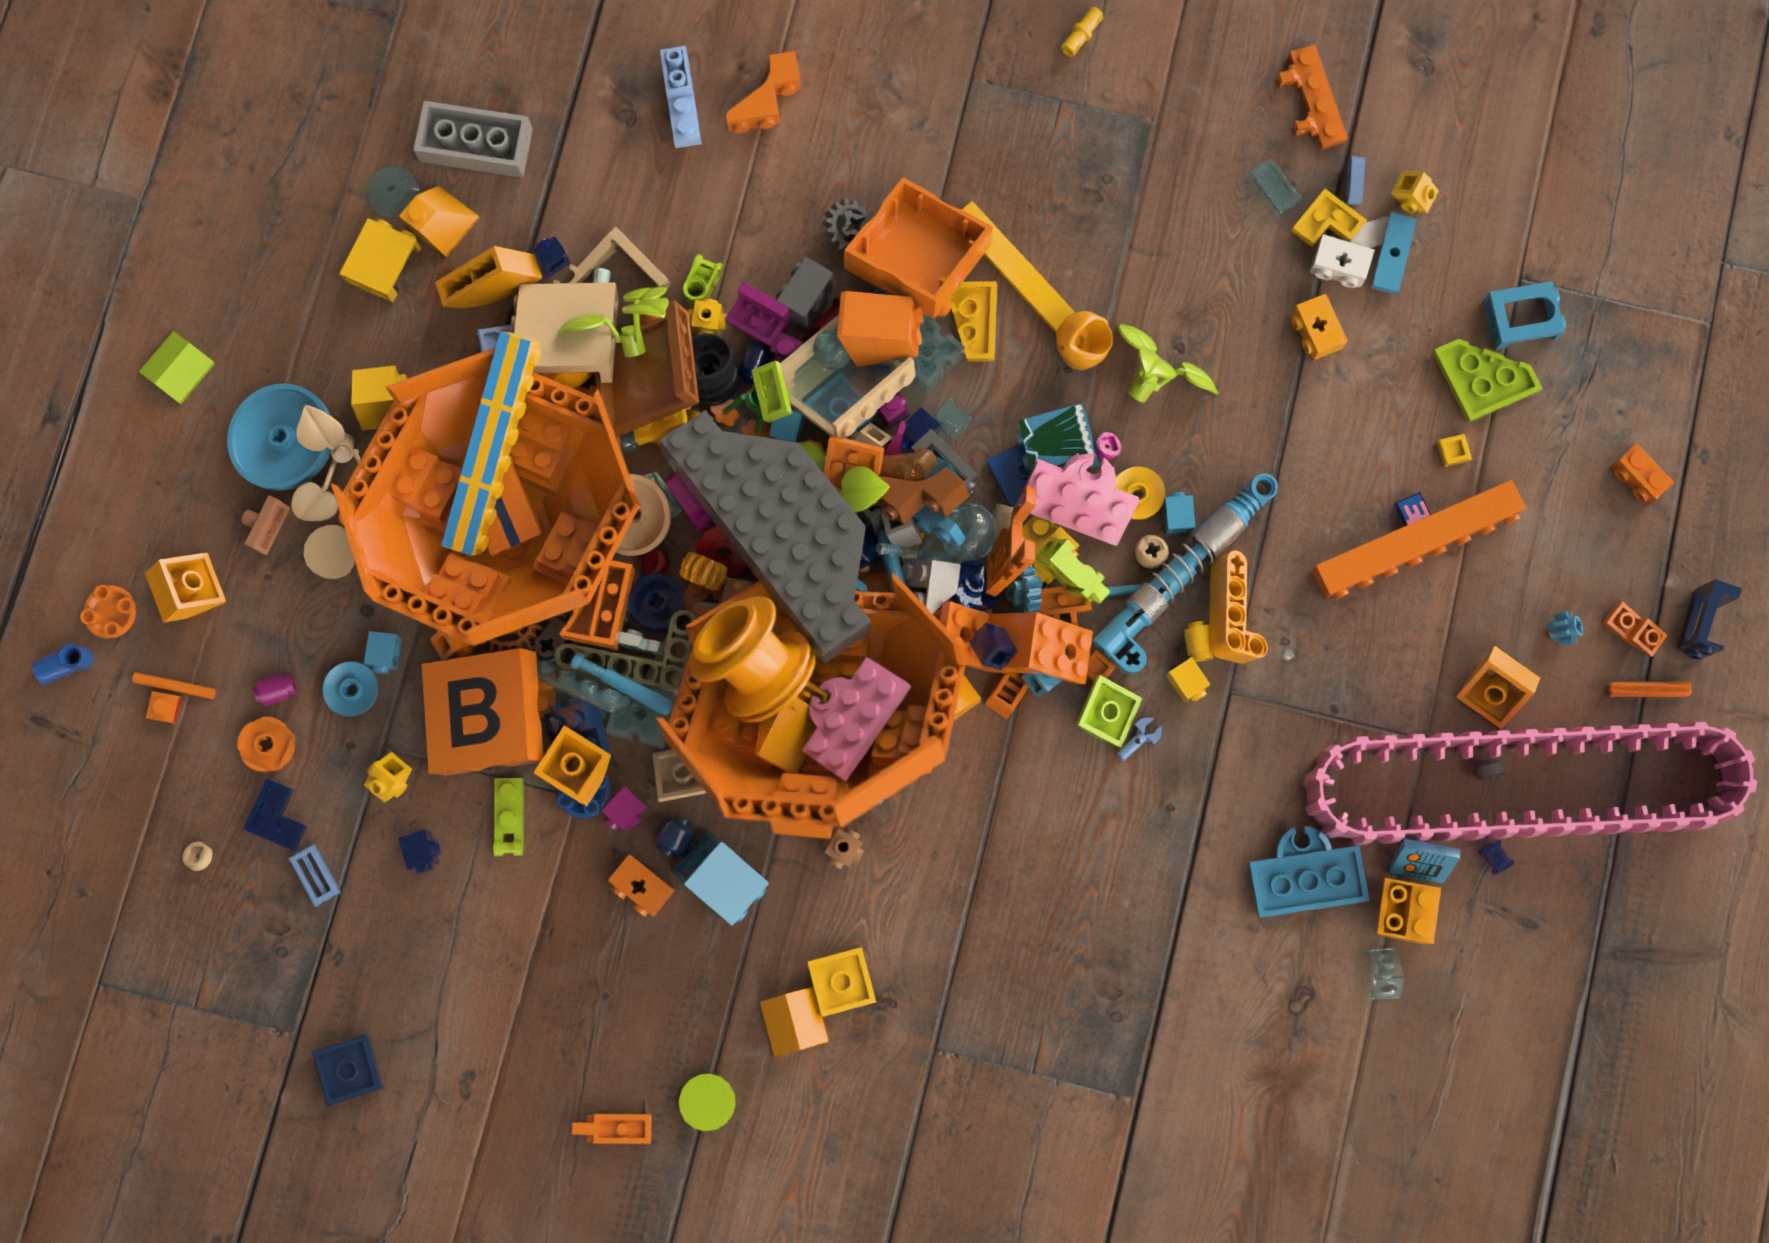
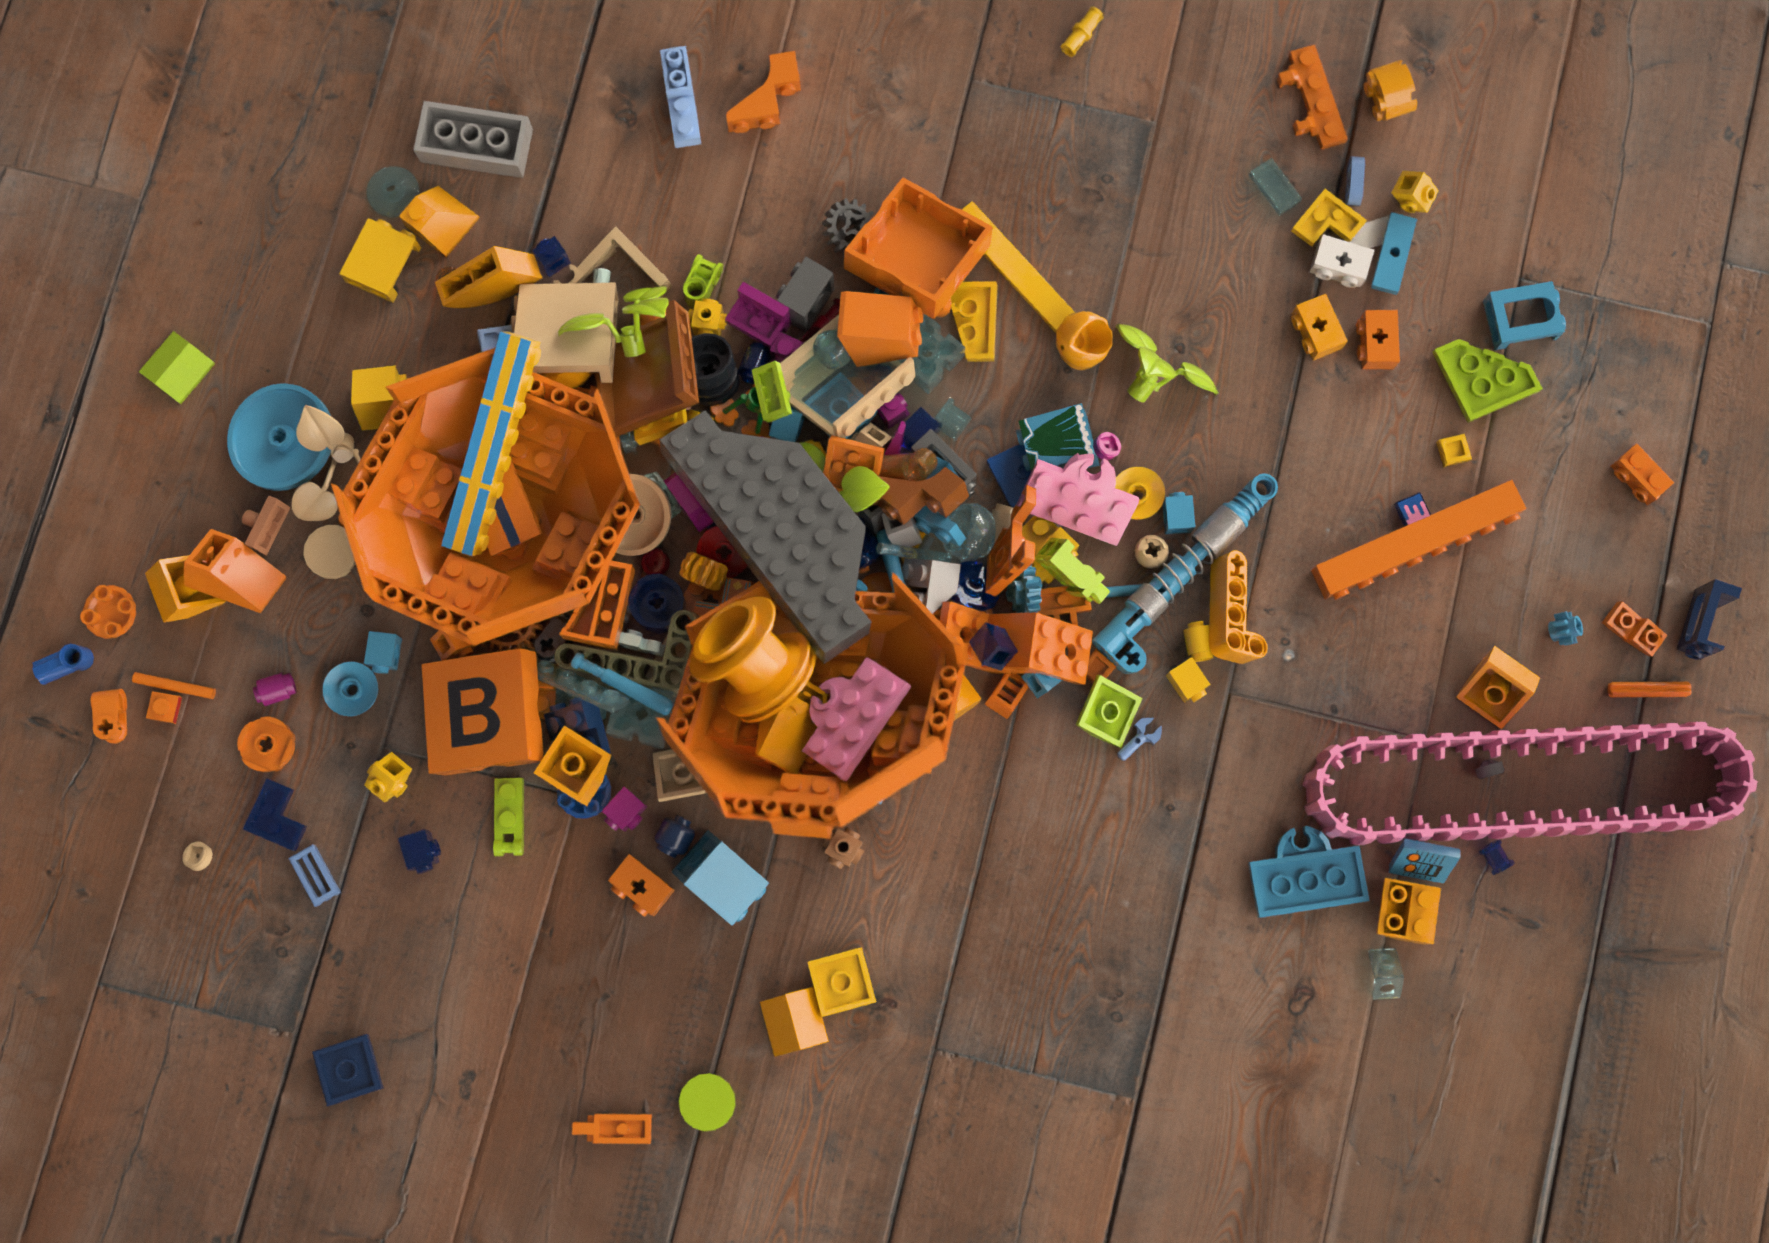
none -> orange piece [91,689,128,744]
none -> orange slope [184,529,286,613]
none -> orange brick [1356,310,1400,369]
none -> light orange brick [1364,60,1417,121]

